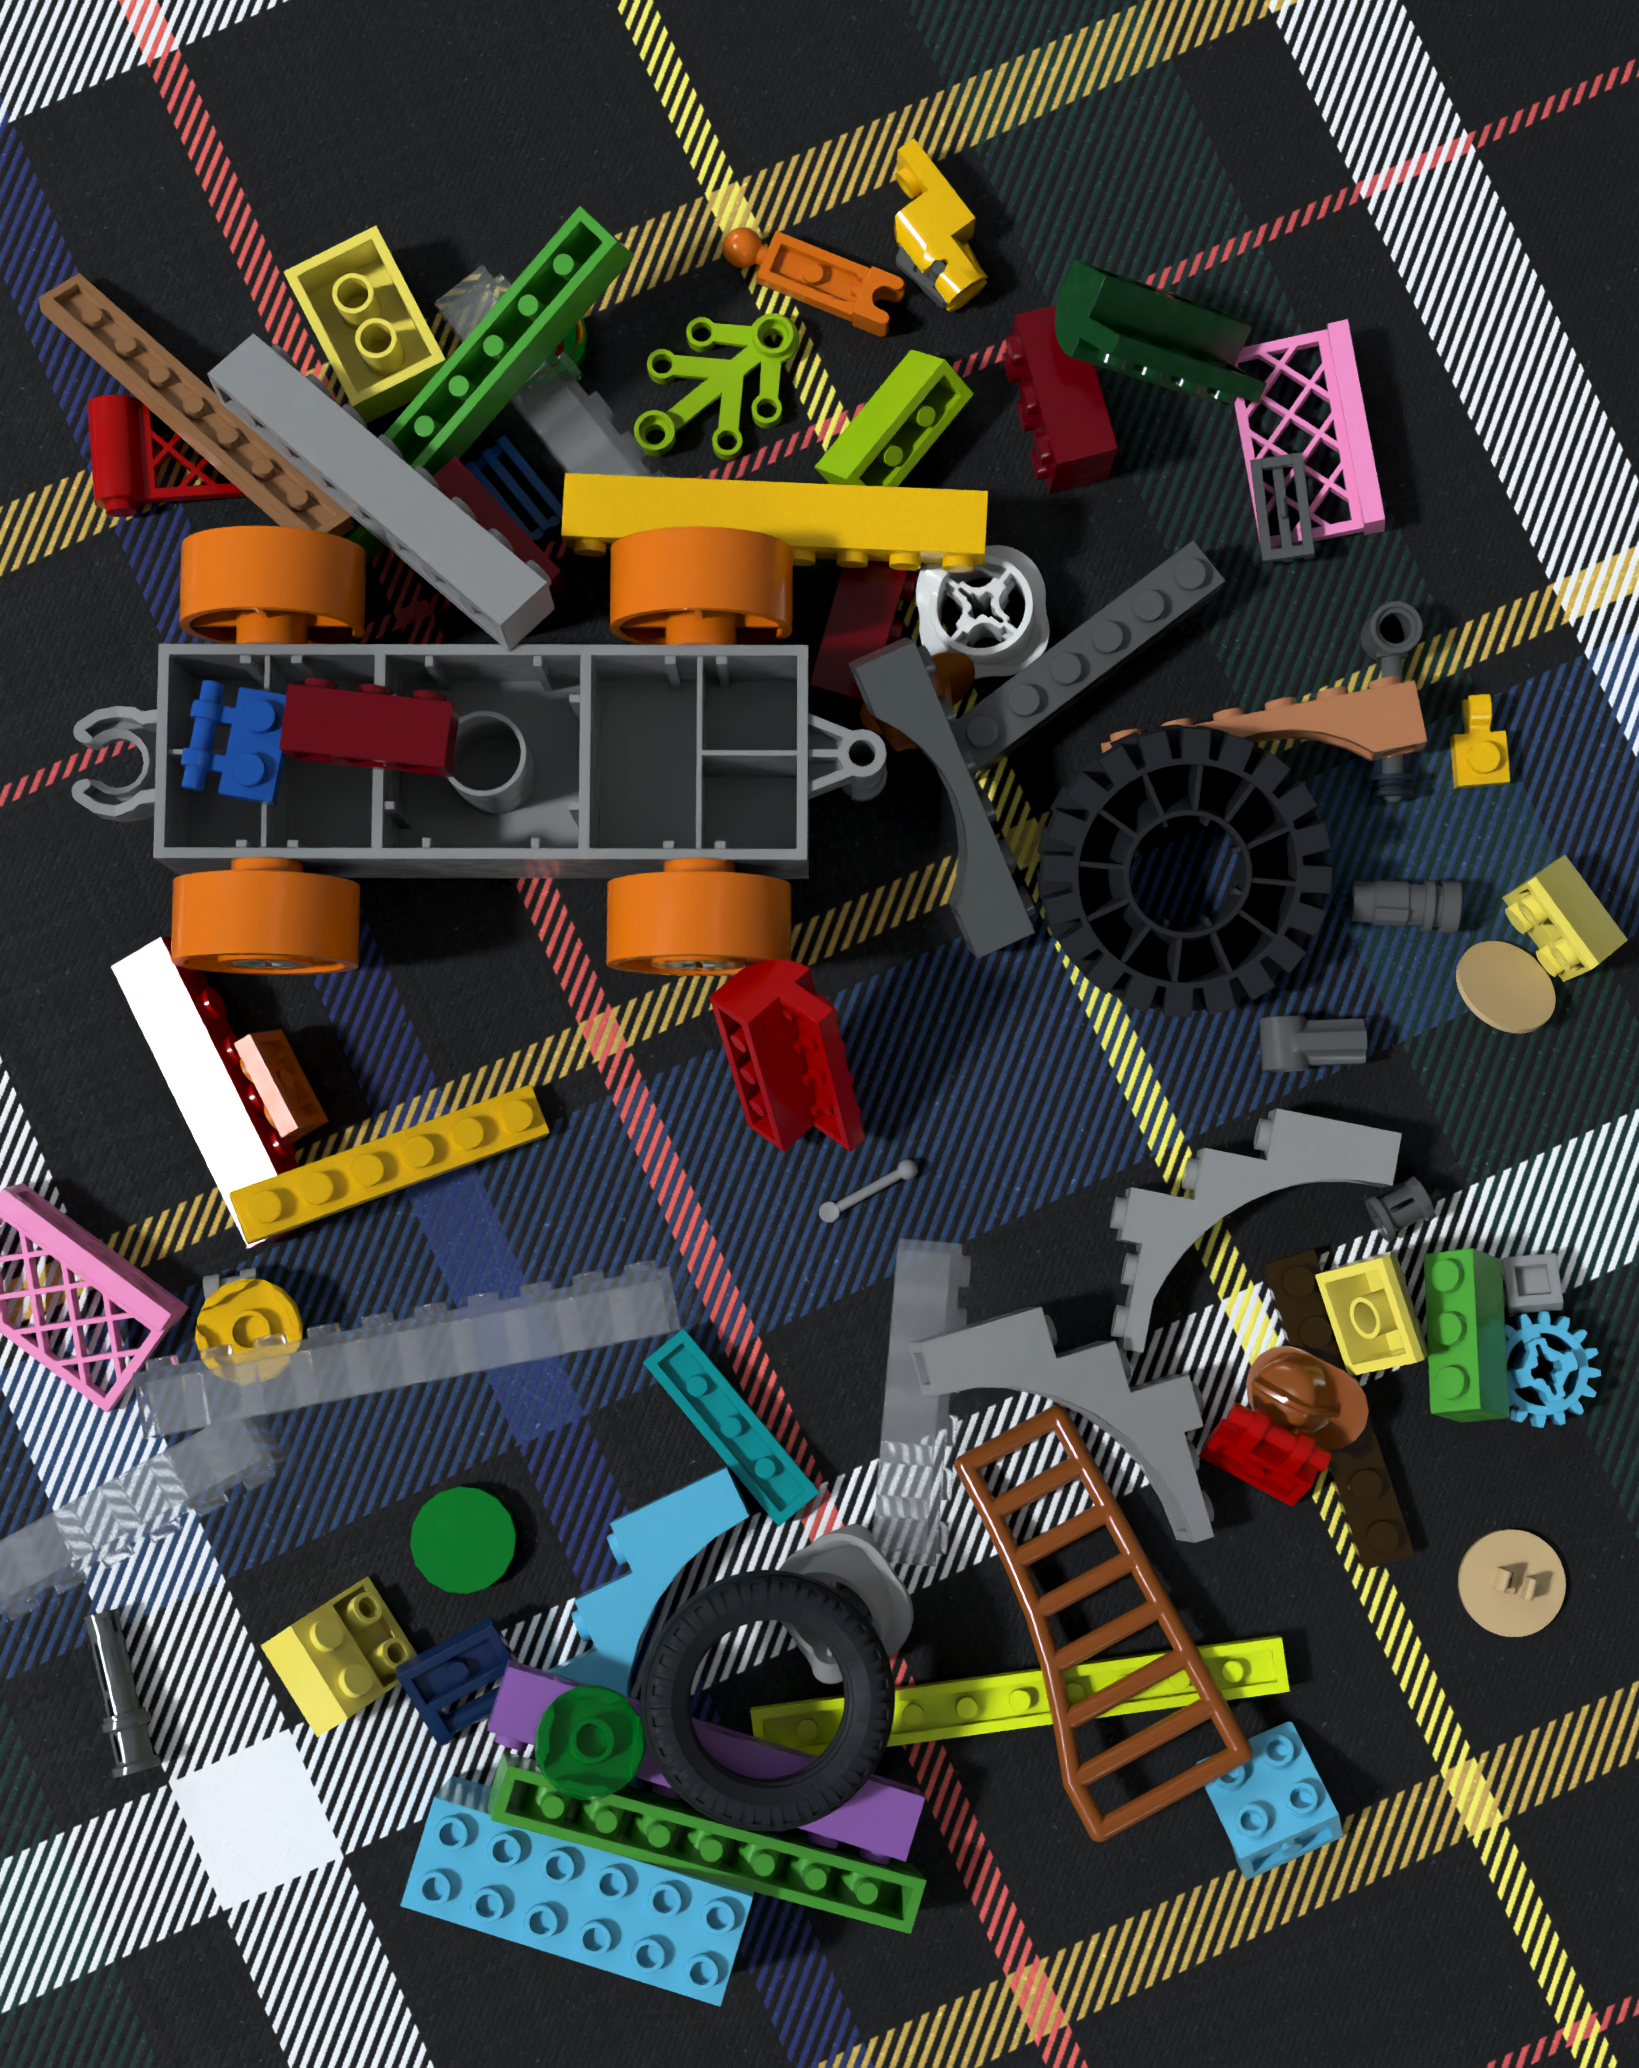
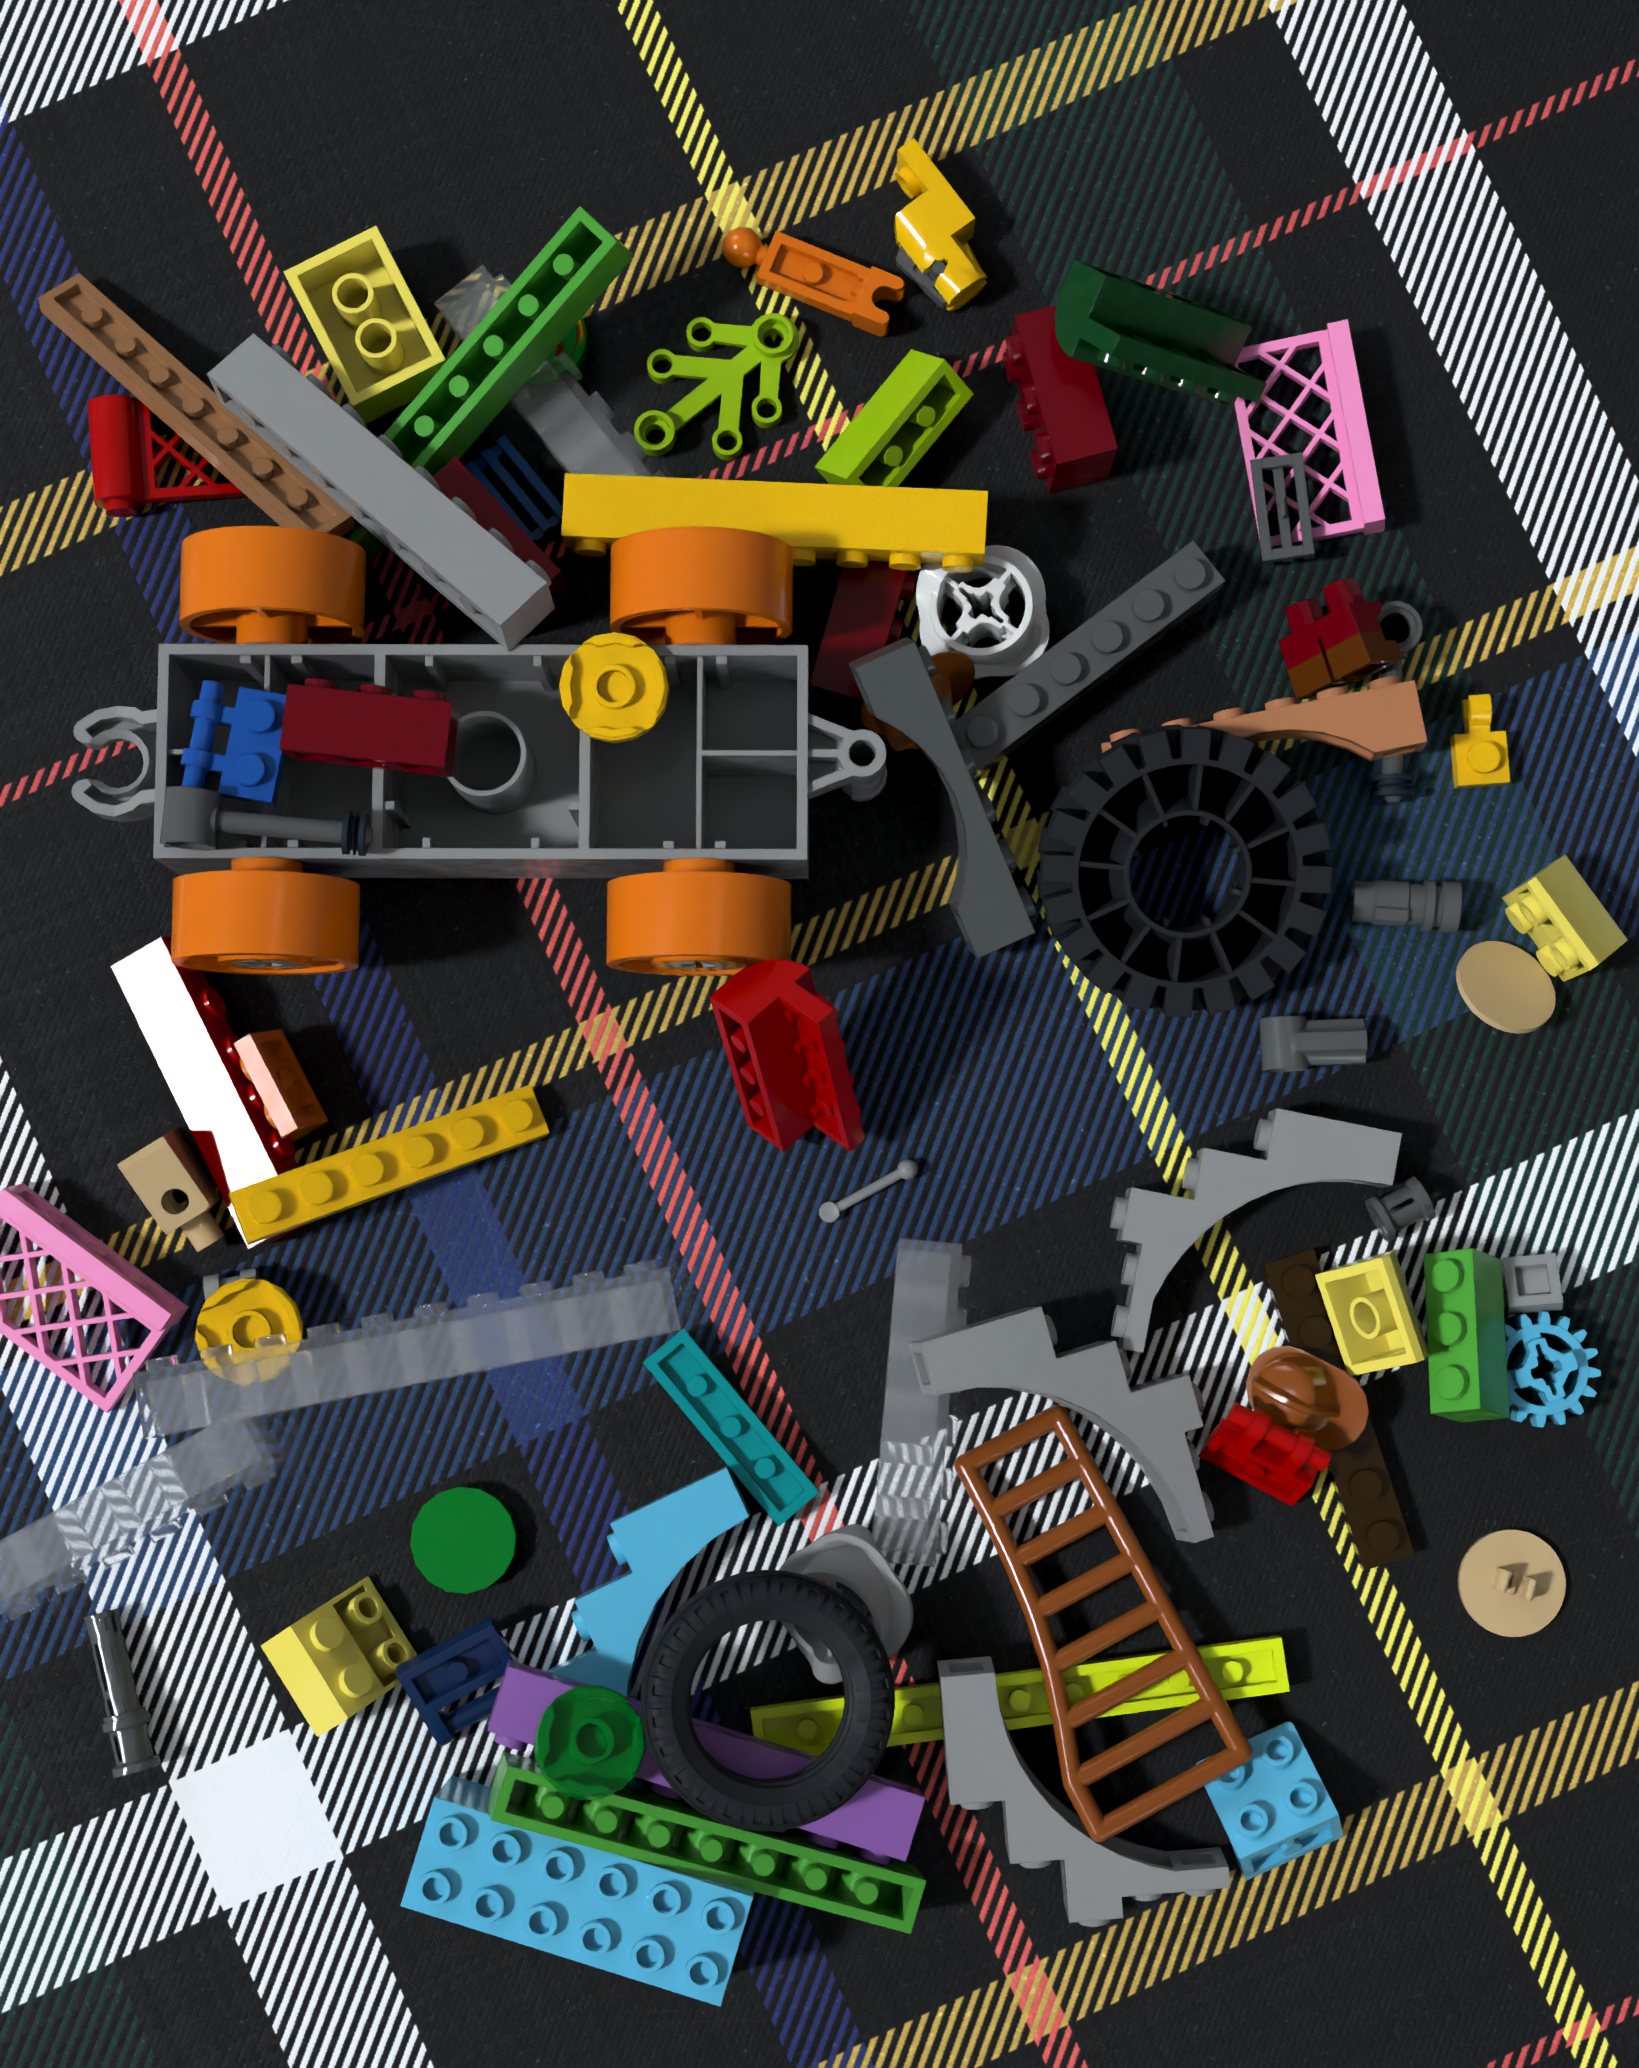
none -> tan torso [117,1128,224,1252]
none -> dark grey piece [160,786,373,856]
none -> yellow tile [559,632,670,743]
none -> light grey arch [937,1656,1230,1927]
none -> hips [1279,579,1403,700]

